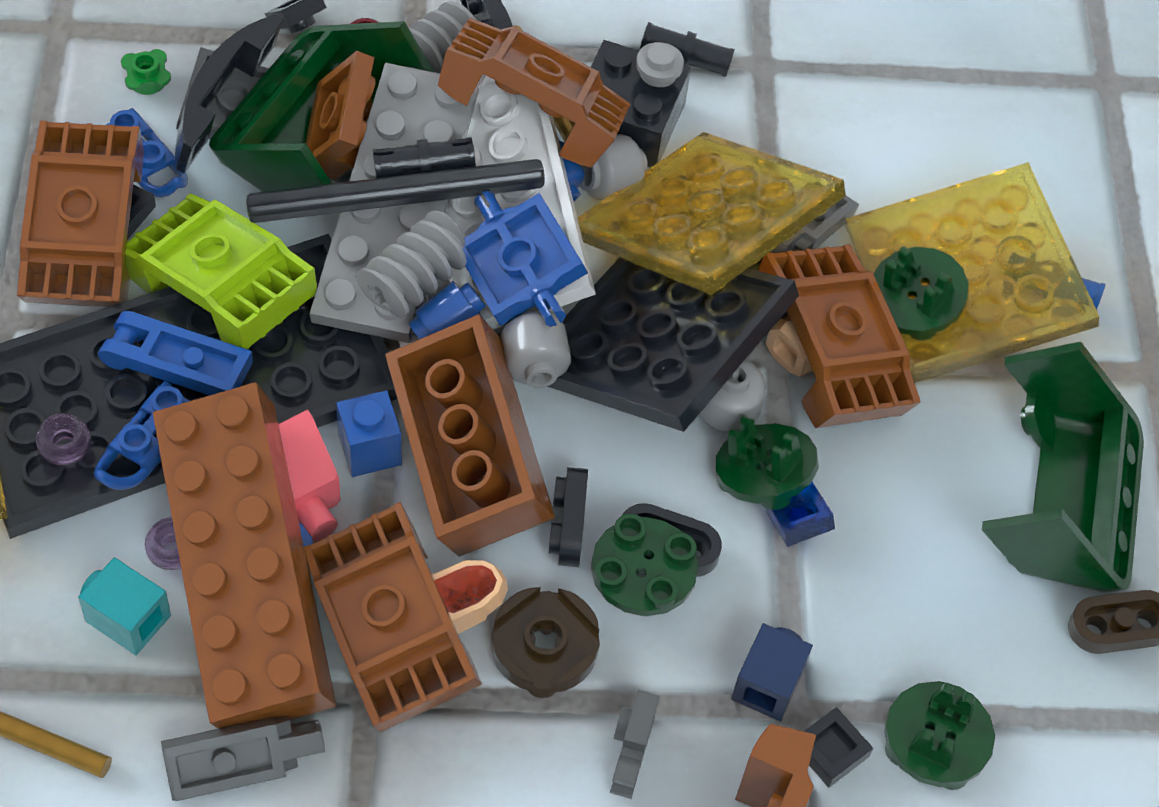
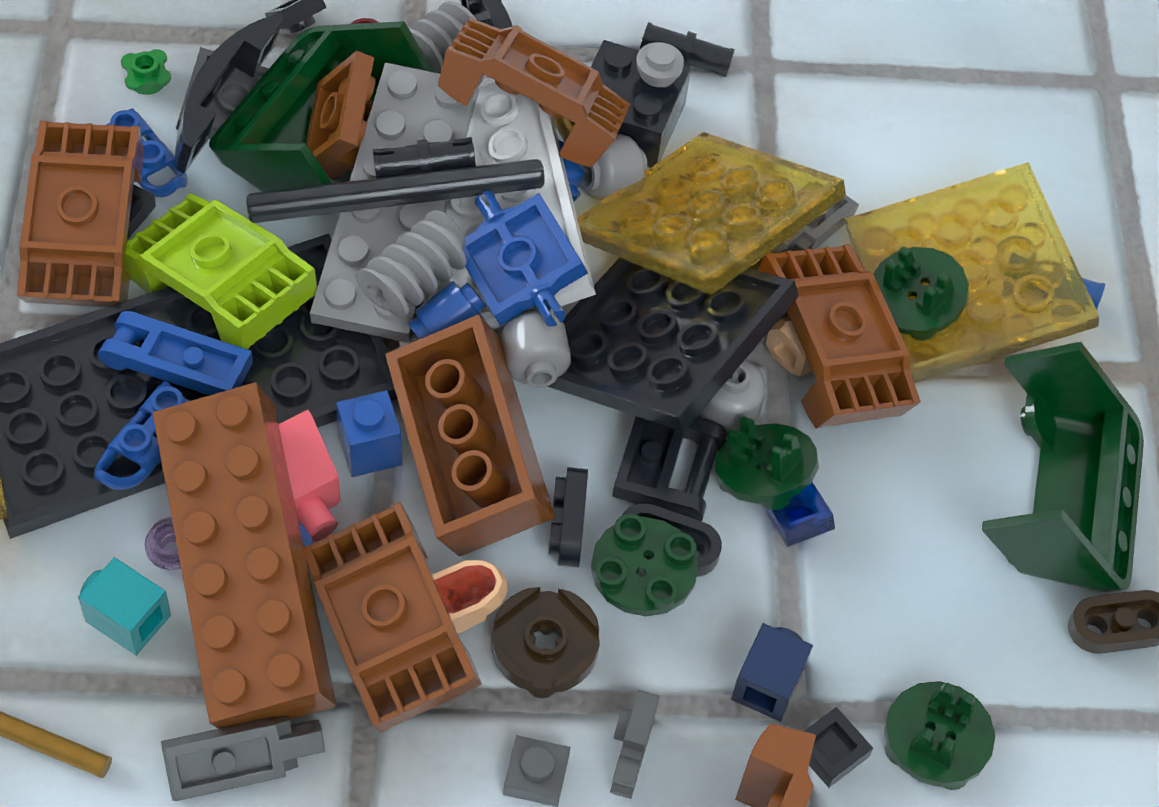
clear purple plate [36,413,91,465] -> none
none -> dark grey plate [503,735,571,807]
none -> black plate [612,416,727,521]

